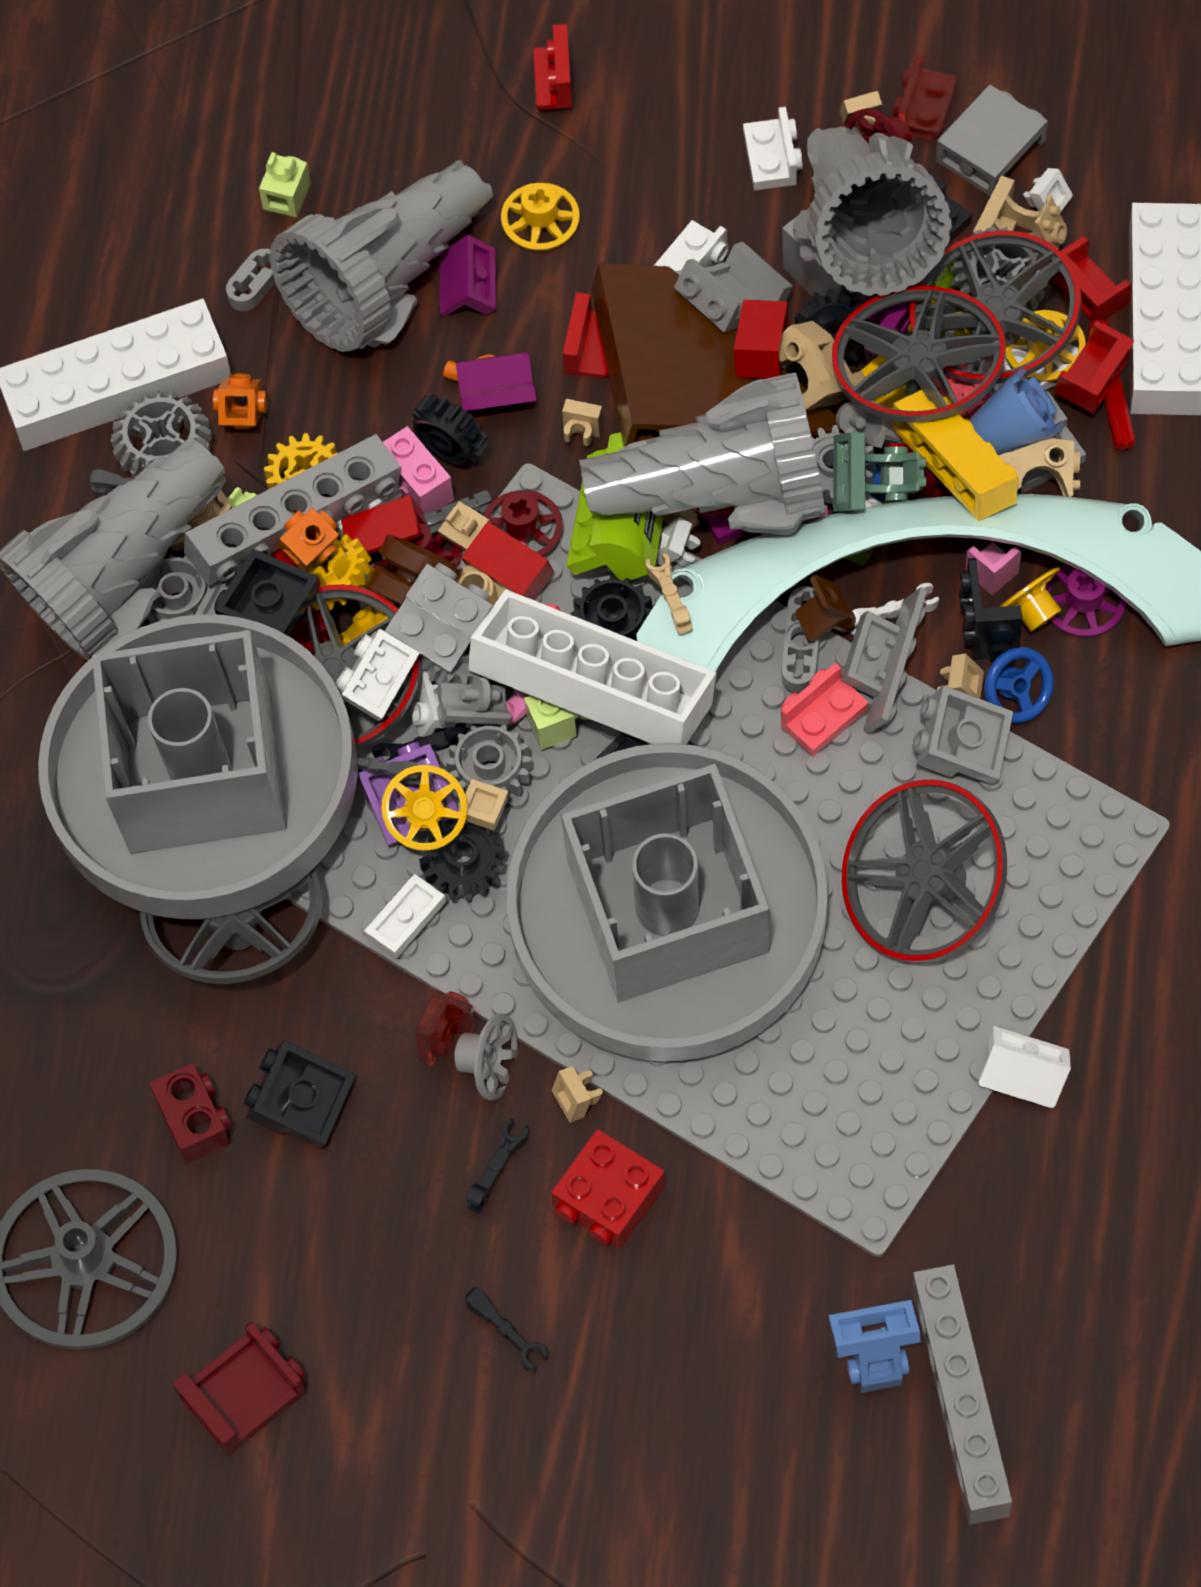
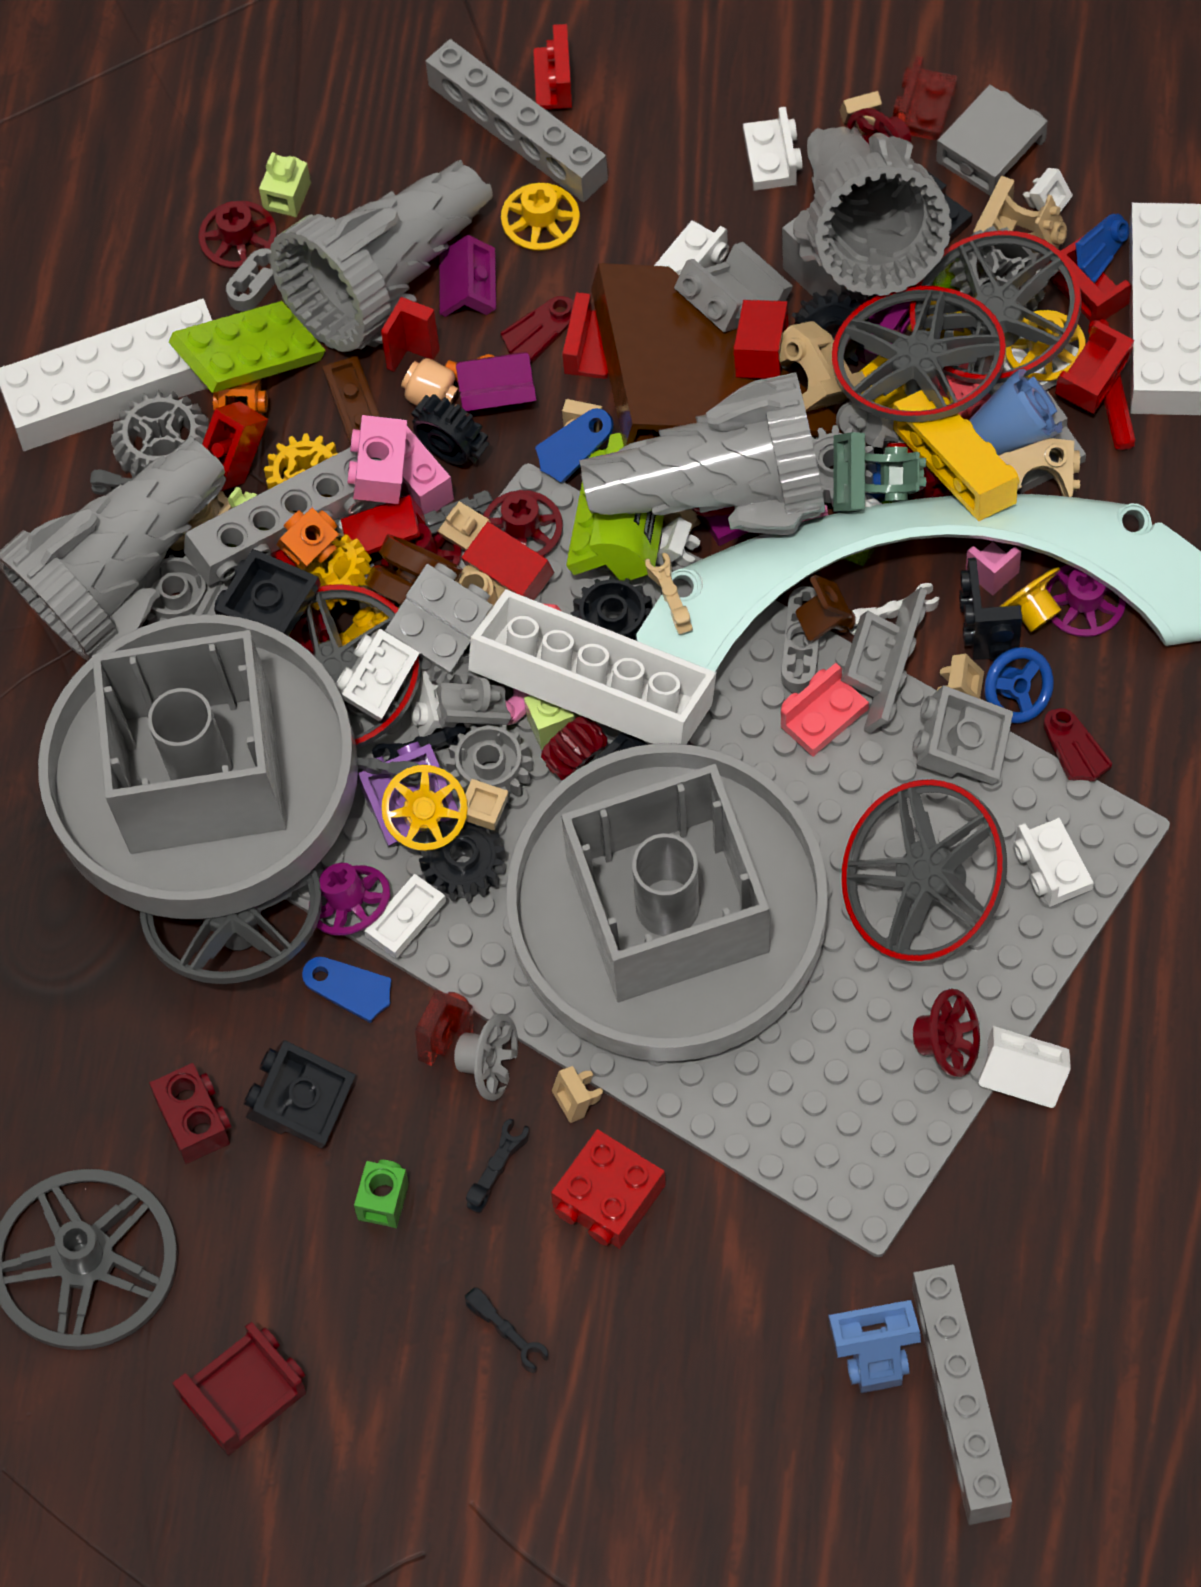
none -> lime plate [169,301,326,393]
none -> dark red wheel [198,201,277,268]
none -> red brick [202,401,269,491]
none -> blue piece [302,957,391,1023]
none -> magenta wheel [309,863,391,935]
none -> reddish brown tile [322,355,380,446]
none -> bright pink brick [347,415,407,504]
none -> bright green brick [354,1160,409,1228]
none -> red panel [381,297,440,372]
none -> light nougat head [401,358,459,406]
none -> light grey brick [426,39,608,203]
none -> dark red piece [500,296,574,363]
none -> blue piece [535,408,614,483]
none -> dark red gear [541,716,608,780]
none -> dark red wheel [913,989,980,1077]
none -> white bracket [1013,818,1094,907]
none -> dark red piece [1043,708,1112,781]
none -> blue piece [1076,214,1129,283]

